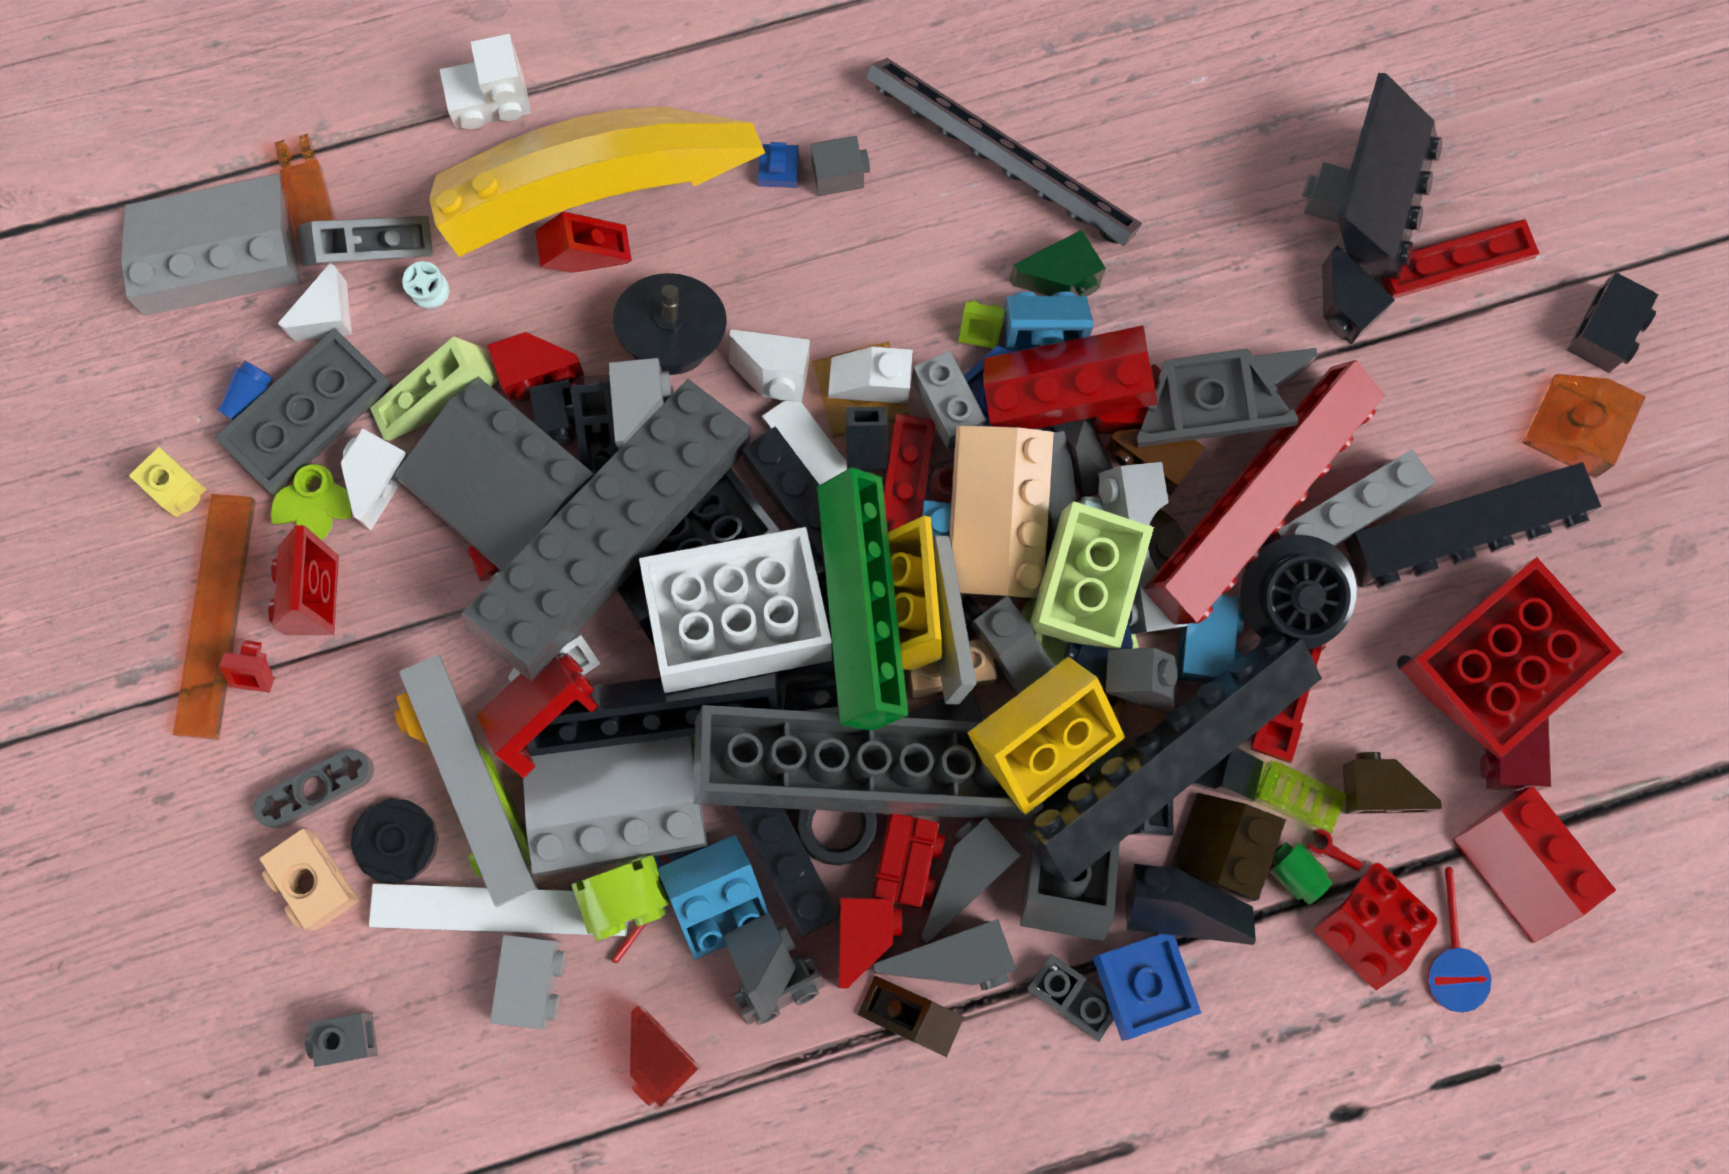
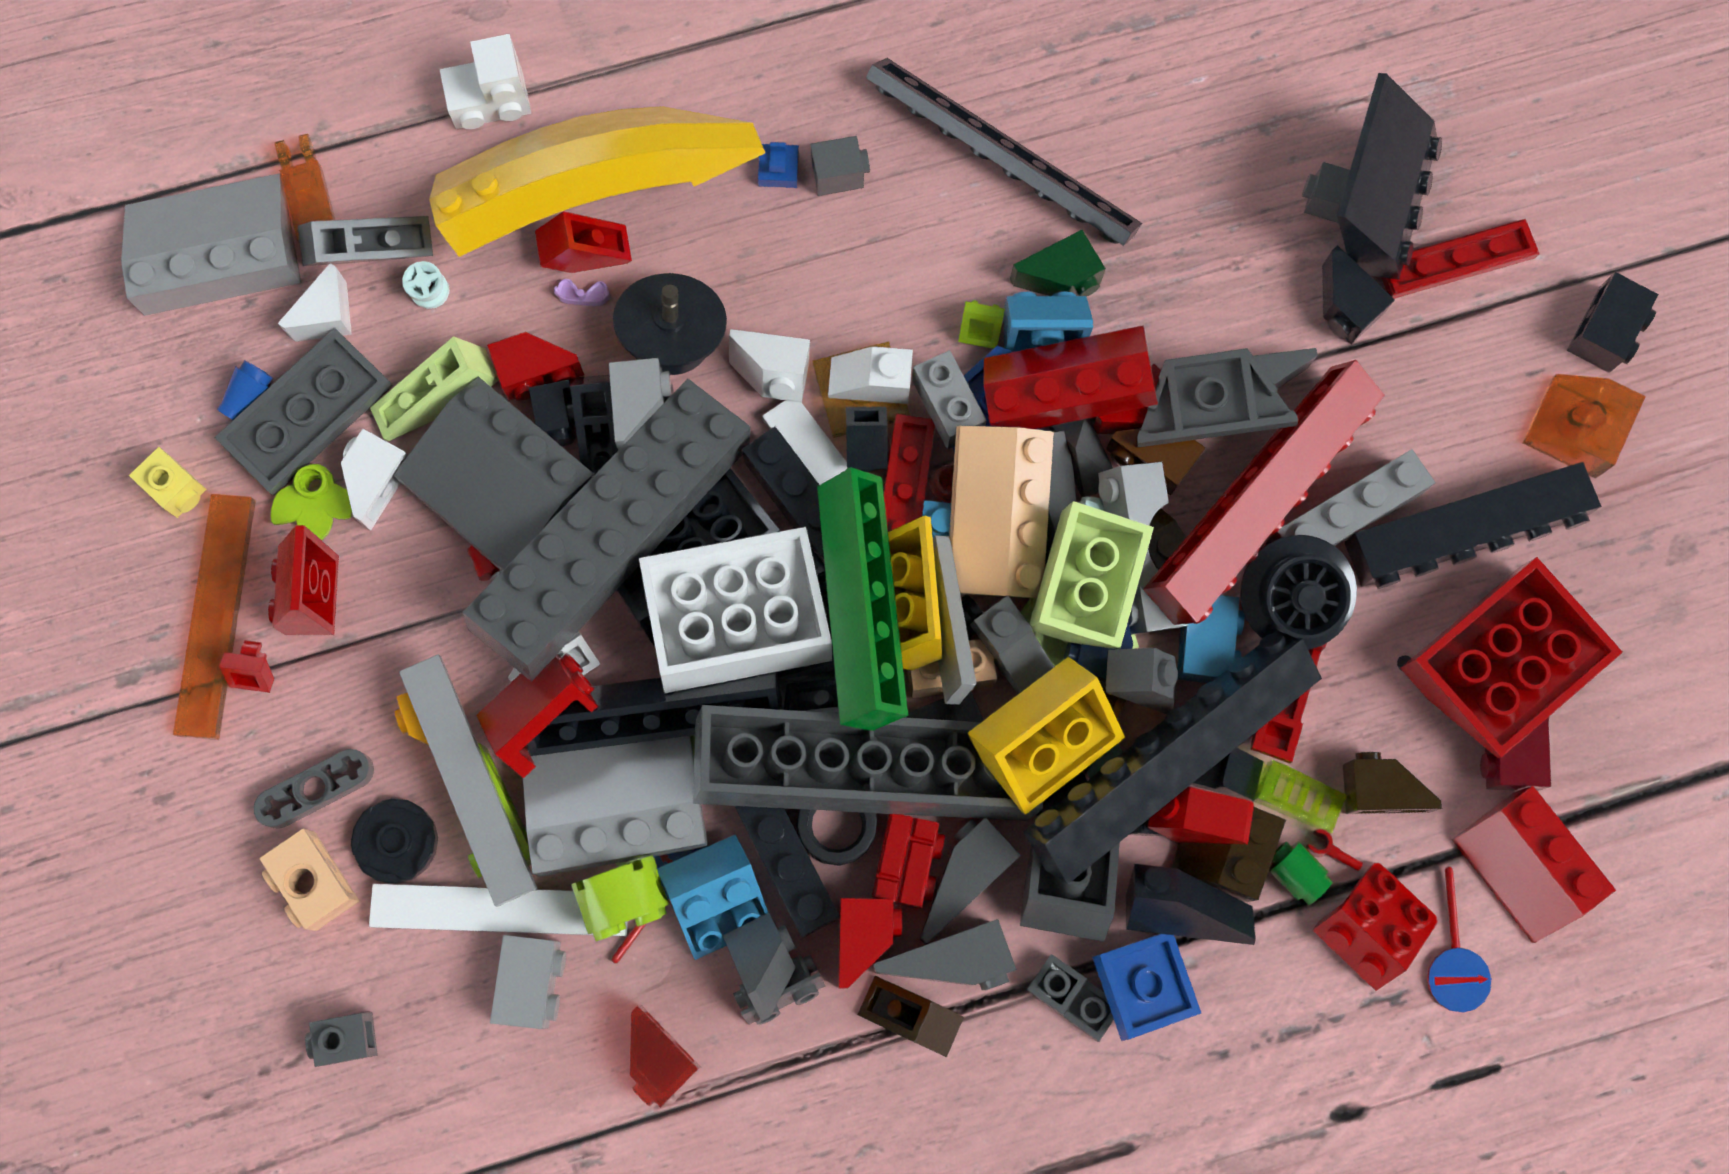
none -> lavender piece [554,278,611,306]
none -> red slope [1148,787,1254,844]

